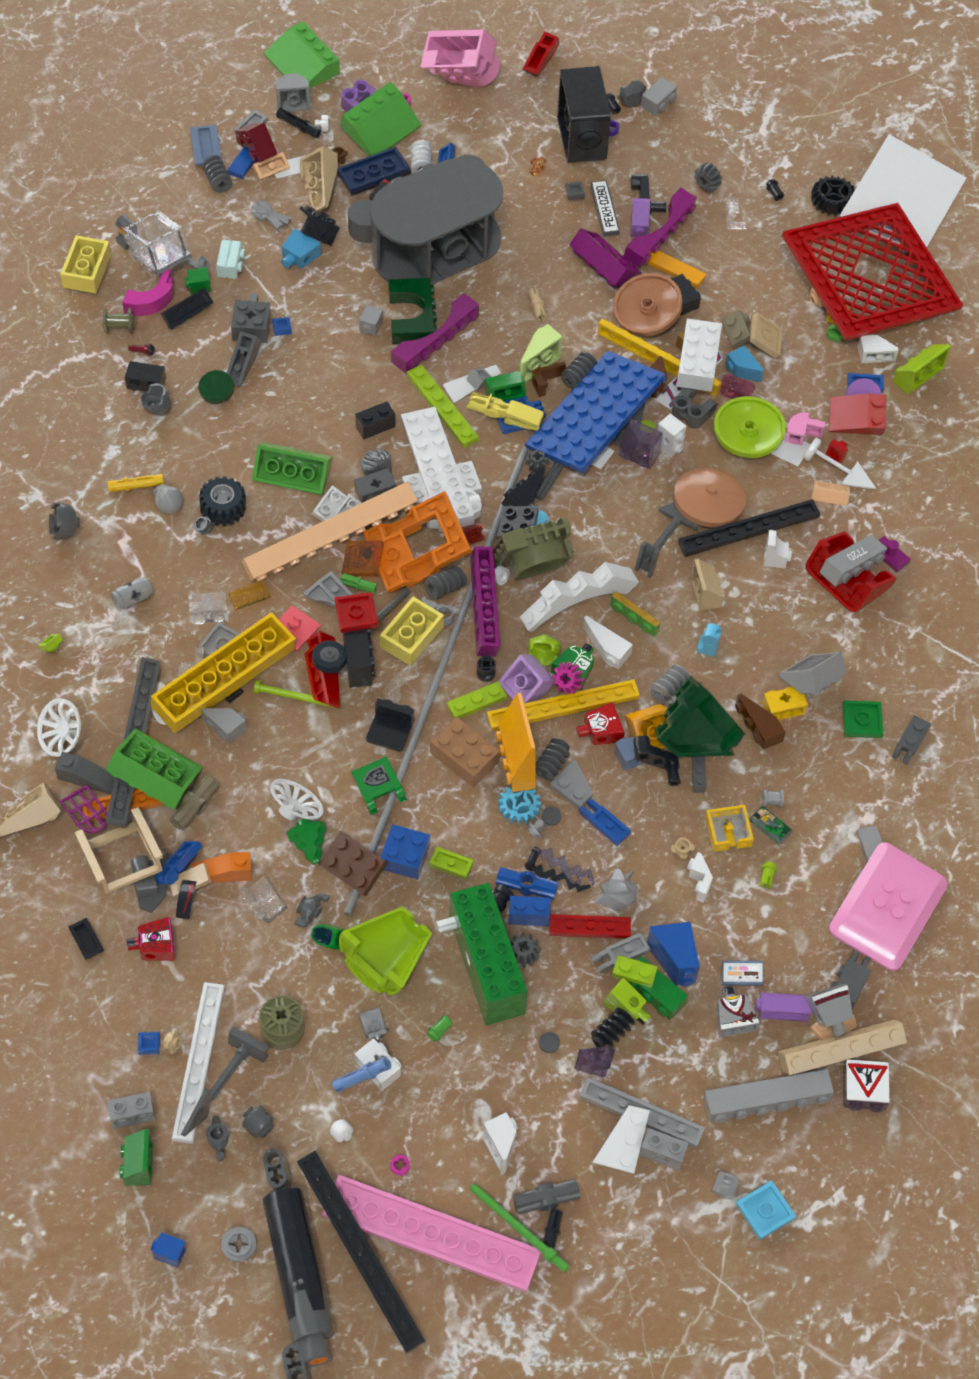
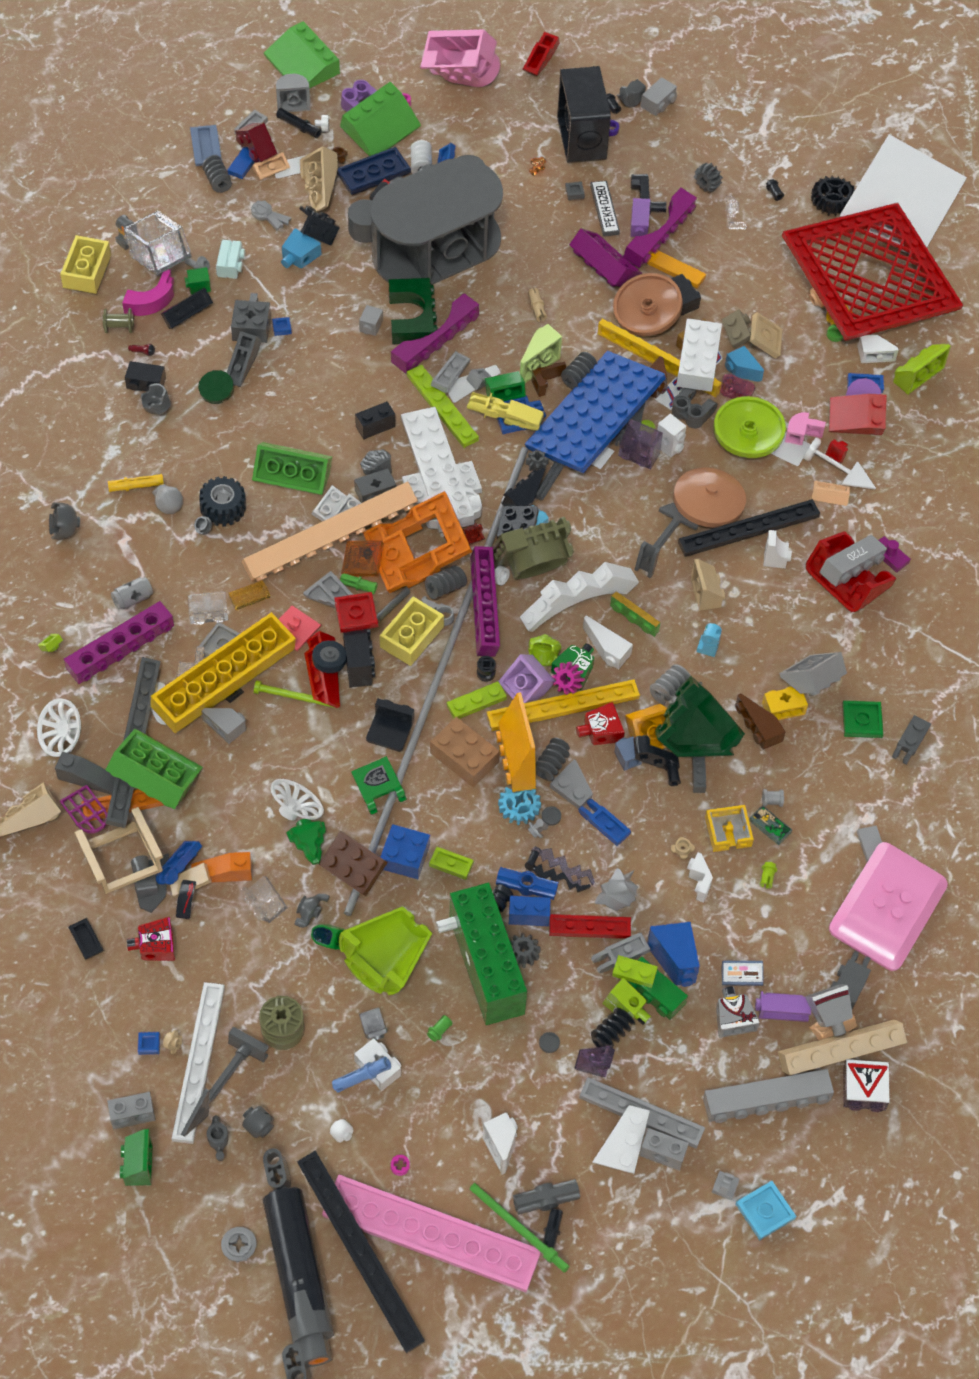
blue brick [151,1232,187,1268] -> none
dark tan piece [169,776,219,830] -> none
none -> magenta brick [64,601,174,684]
none -> light grey tile [431,351,470,393]

